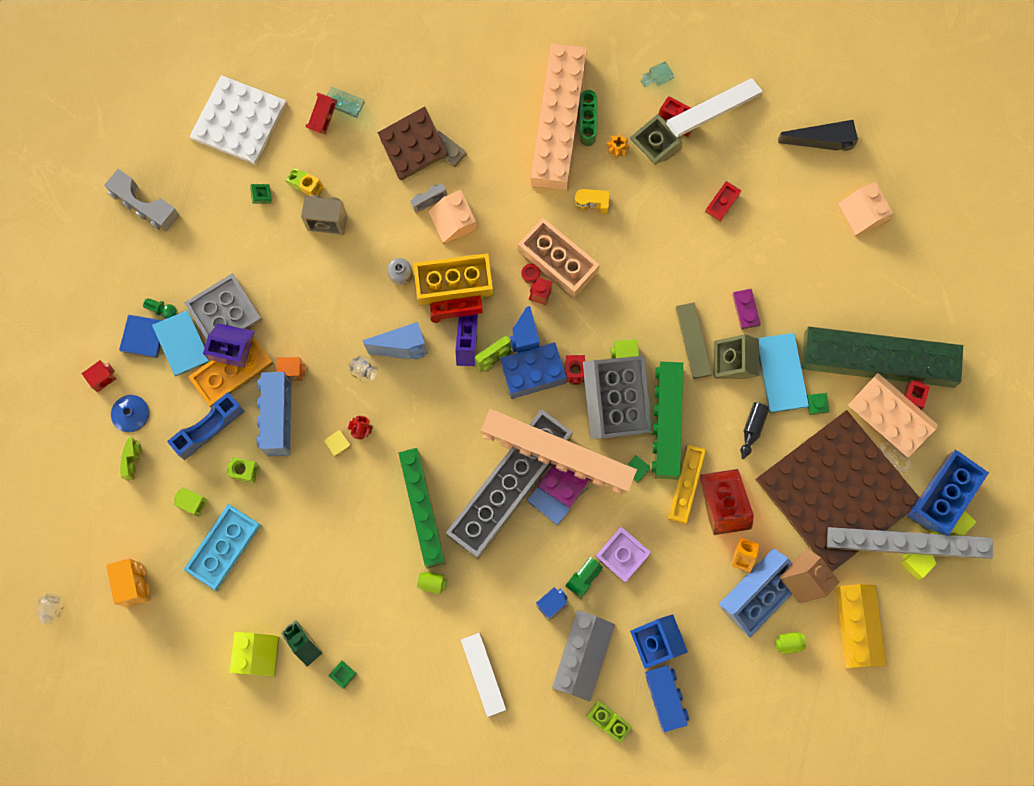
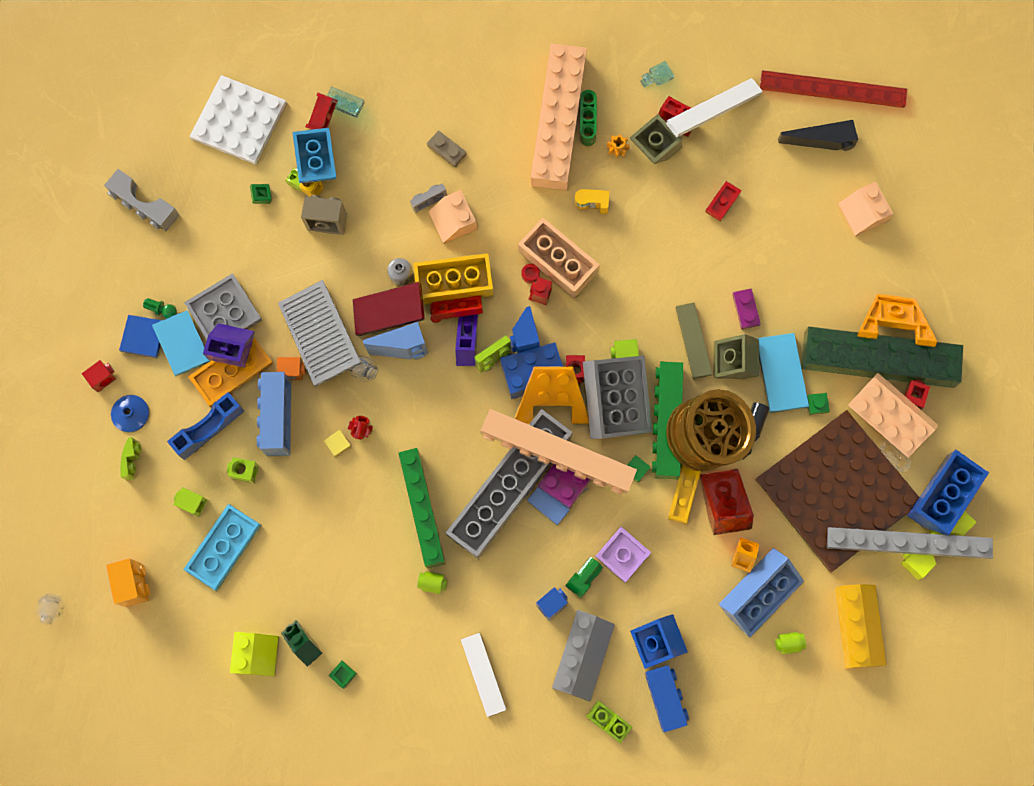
reddish brown plate [377,106,449,180] -> none
medium nougat slope [779,549,840,603] -> none
none -> light grey window [278,280,361,387]
none -> dark azure slope [292,128,336,183]
none -> dark red tile [352,282,425,336]
none -> light orange wing [514,367,589,424]
none -> pearl gold wheel [666,389,756,472]
none -> clear red tile [759,70,907,108]
none -> light orange wing [857,294,937,347]

